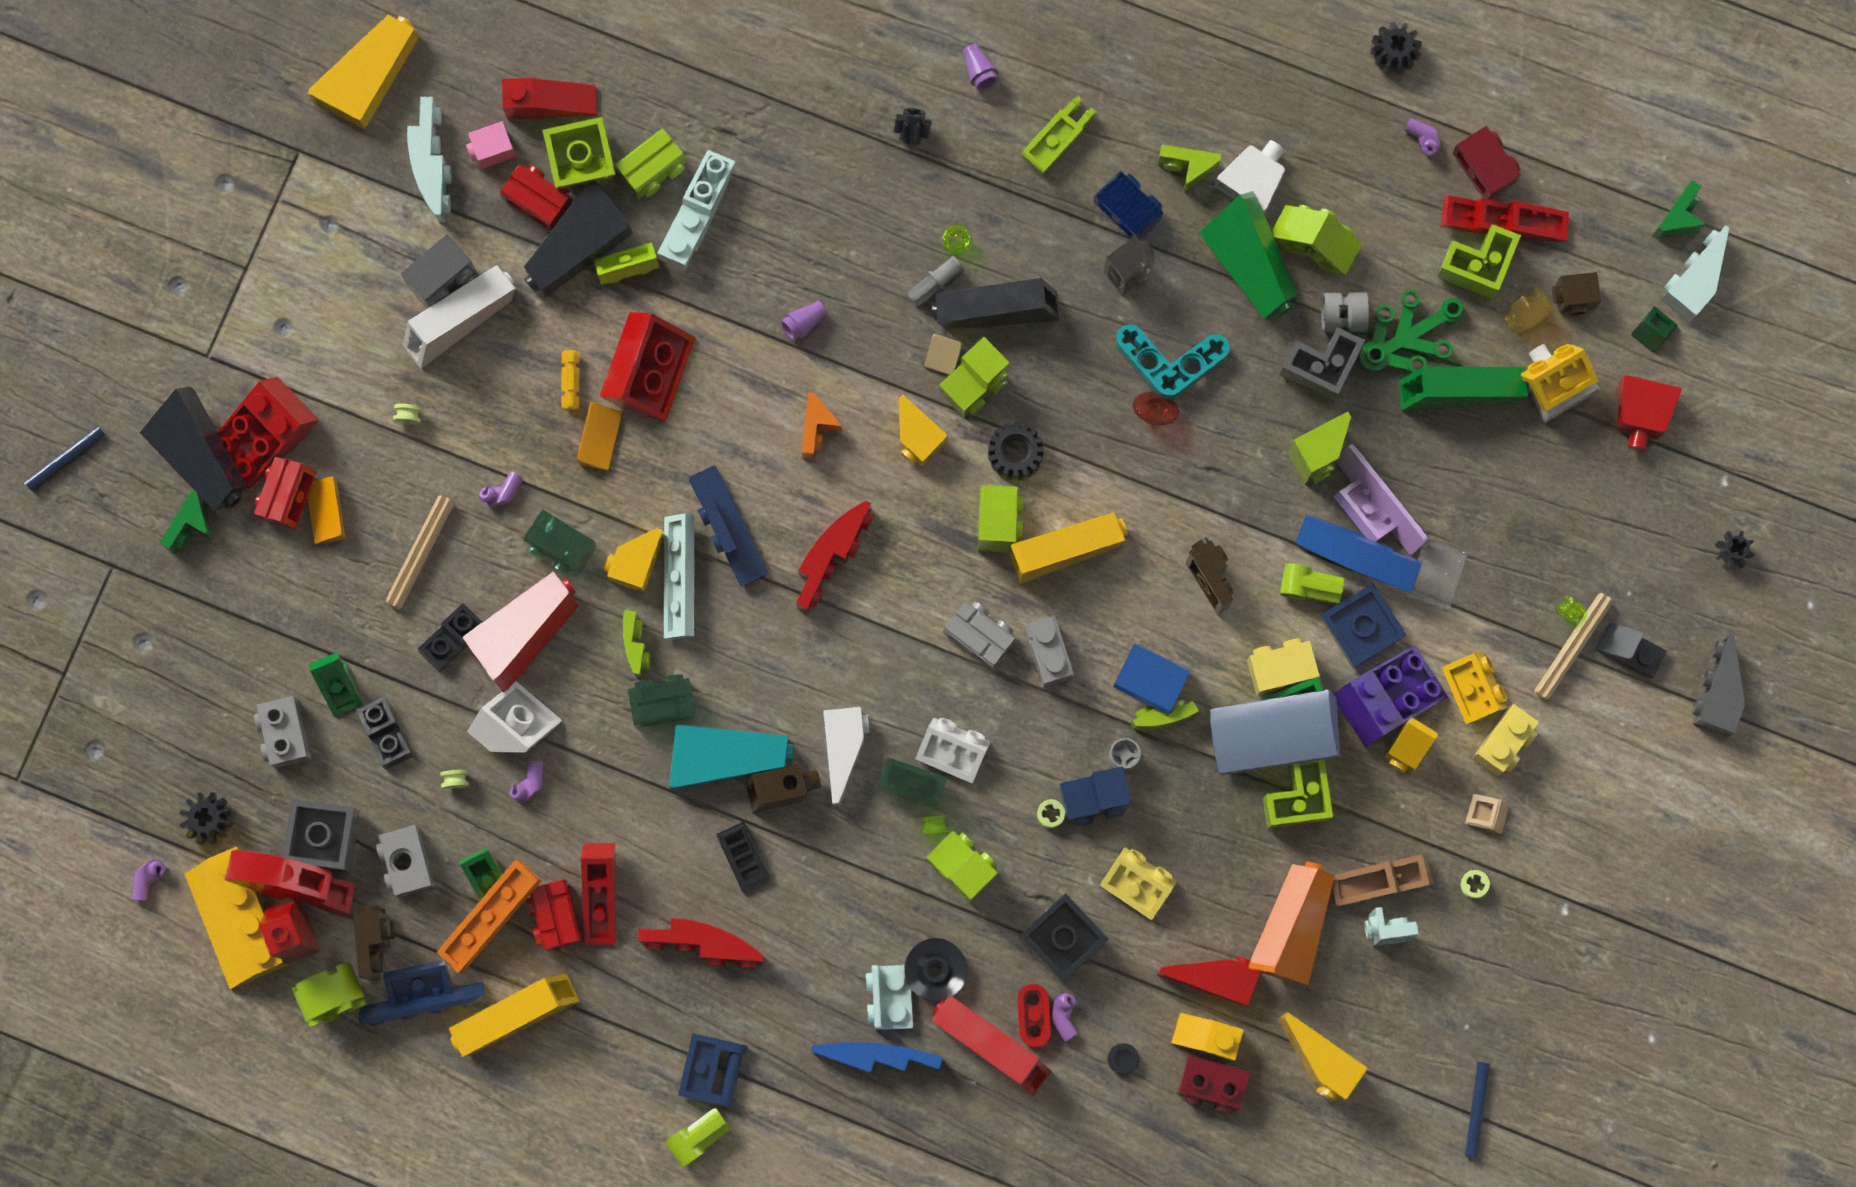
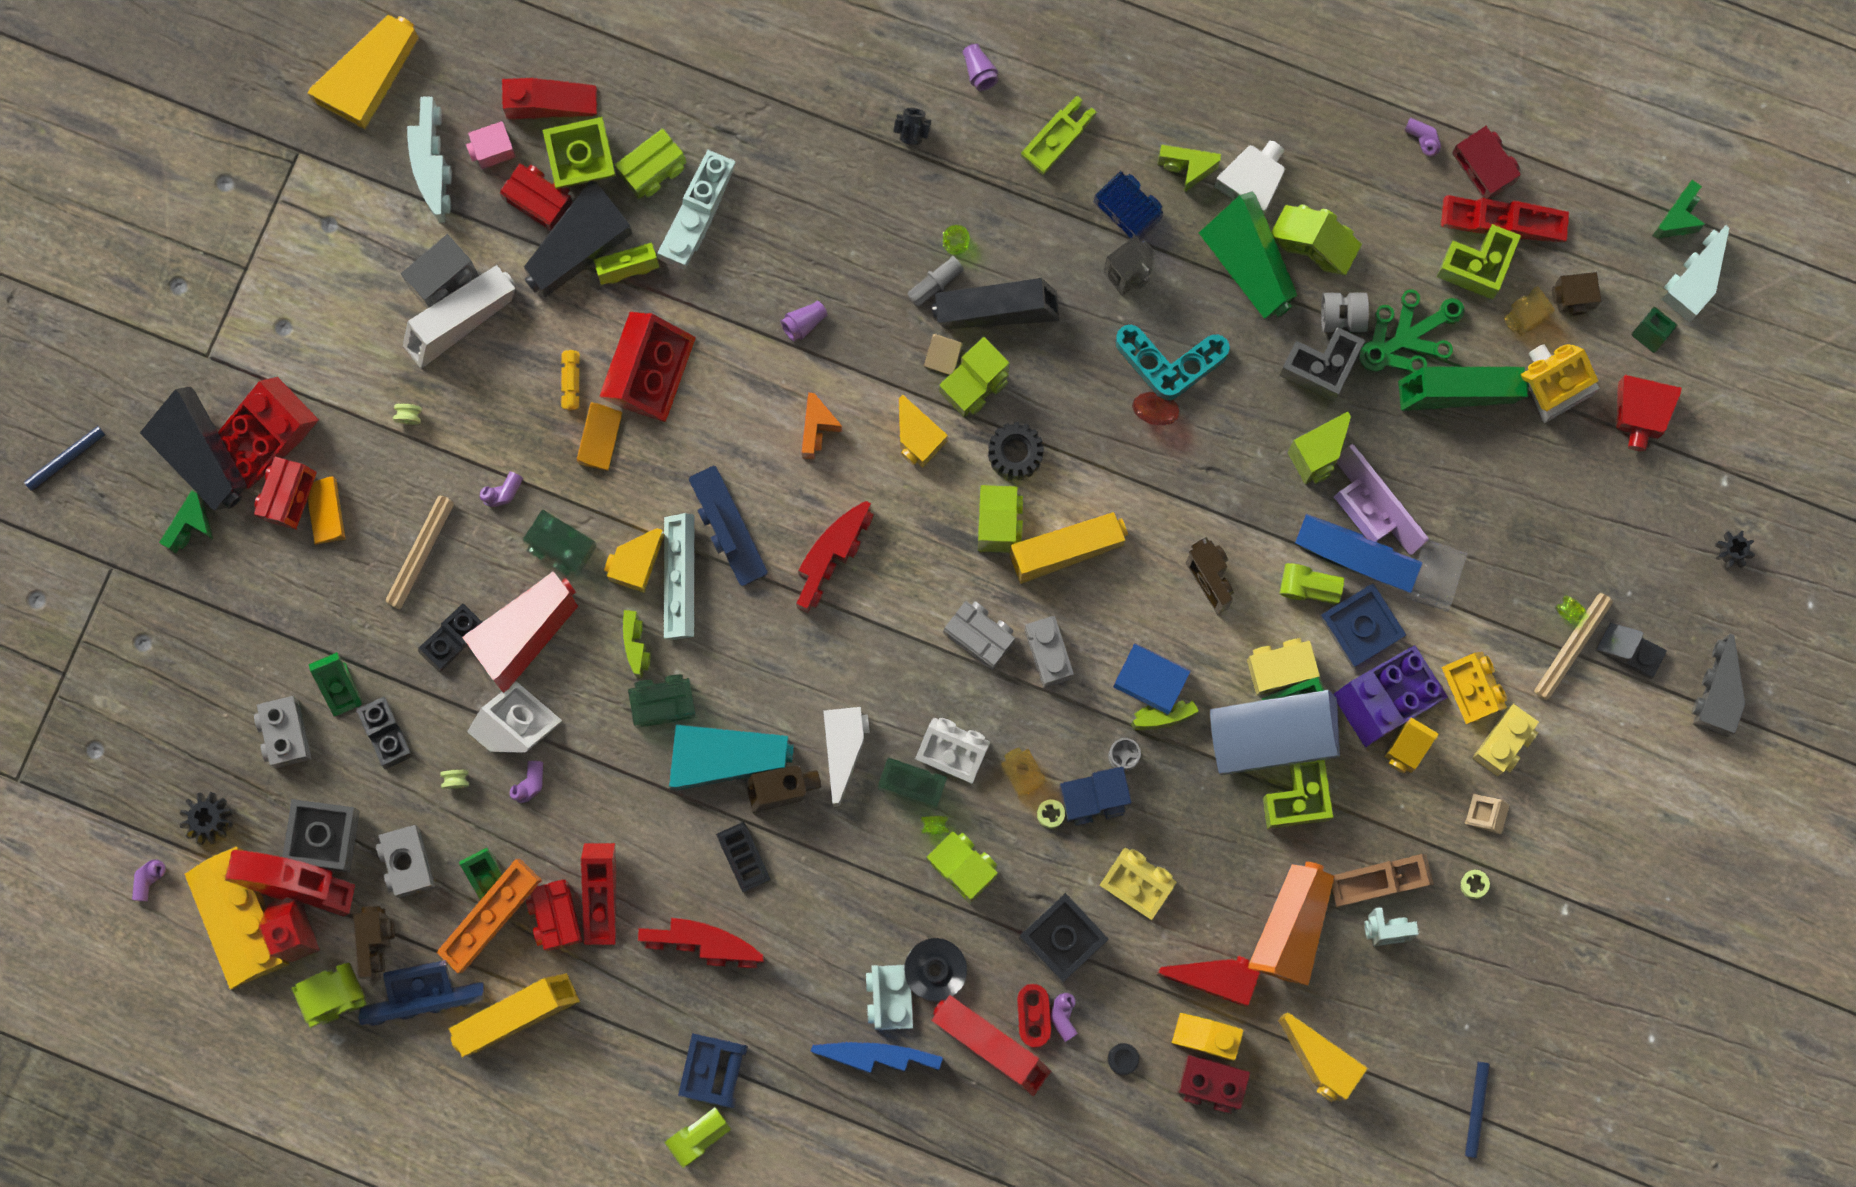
black gear [1370,21,1422,74] -> none
none -> clear yellow brick [1001,747,1046,799]

